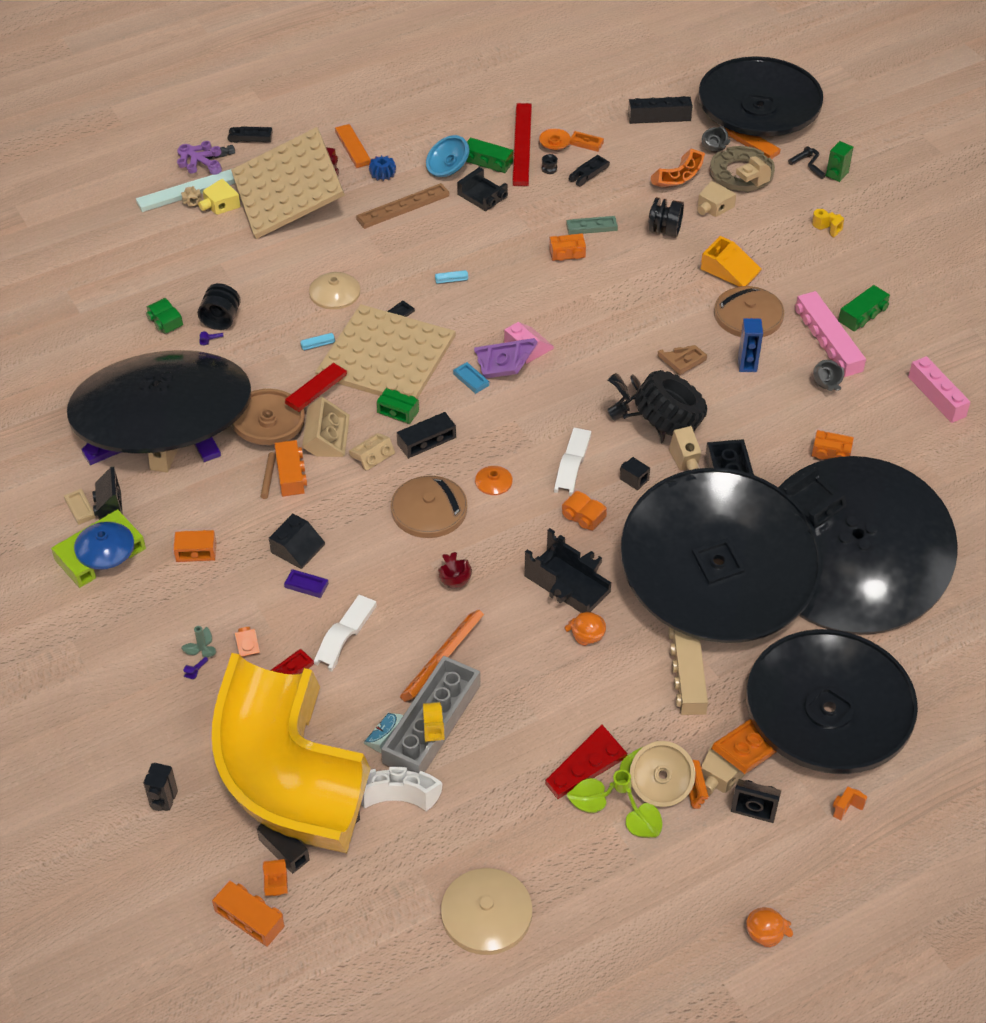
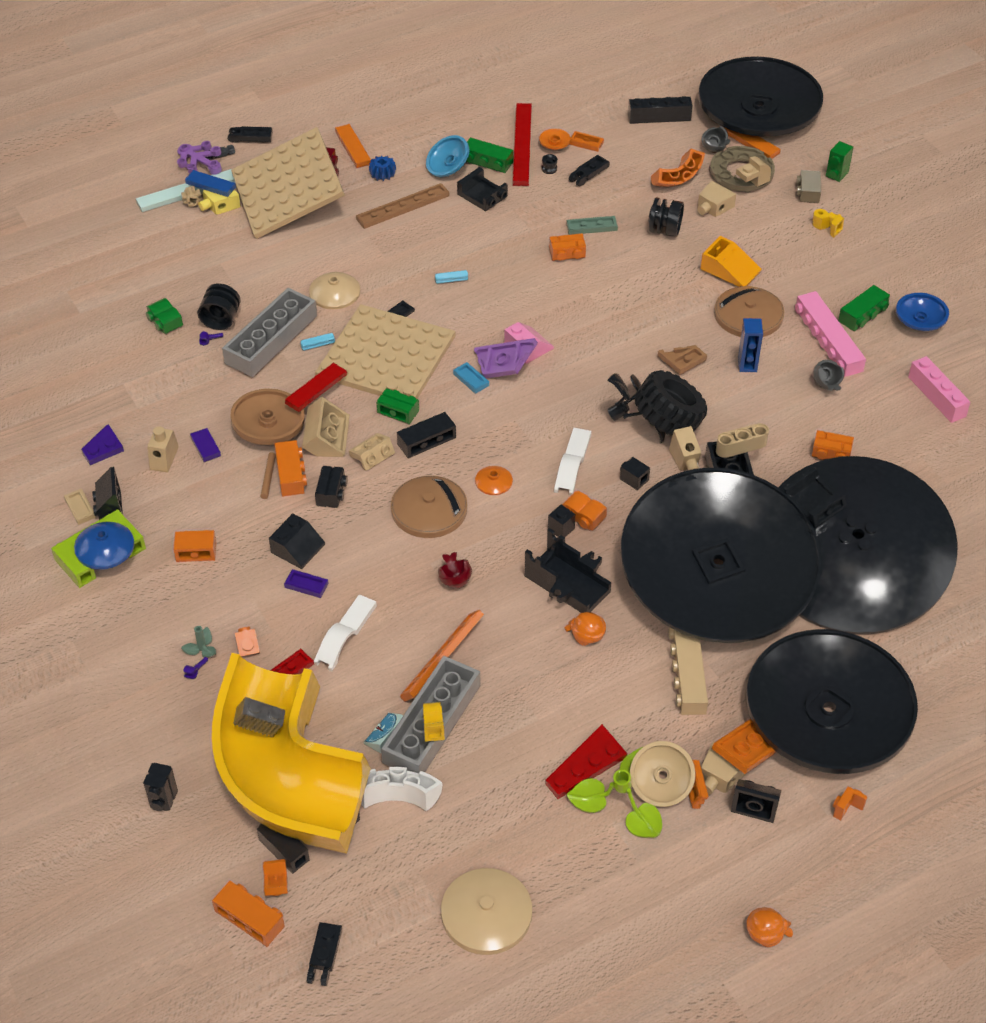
black dish [67,350,251,453] -> none
black piece [788,146,826,179] -> none
none -> blue tile [185,170,236,197]
none -> light grey brick [222,288,317,377]
none -> flat silver brick [233,697,285,737]
none -> black hinge [306,922,342,986]
none -> black brick [315,466,348,508]
none -> black brick [548,504,576,537]
none -> tan beam [716,423,769,458]
none -> dark tan brick [796,170,821,203]
none -> blue dish [896,293,949,331]

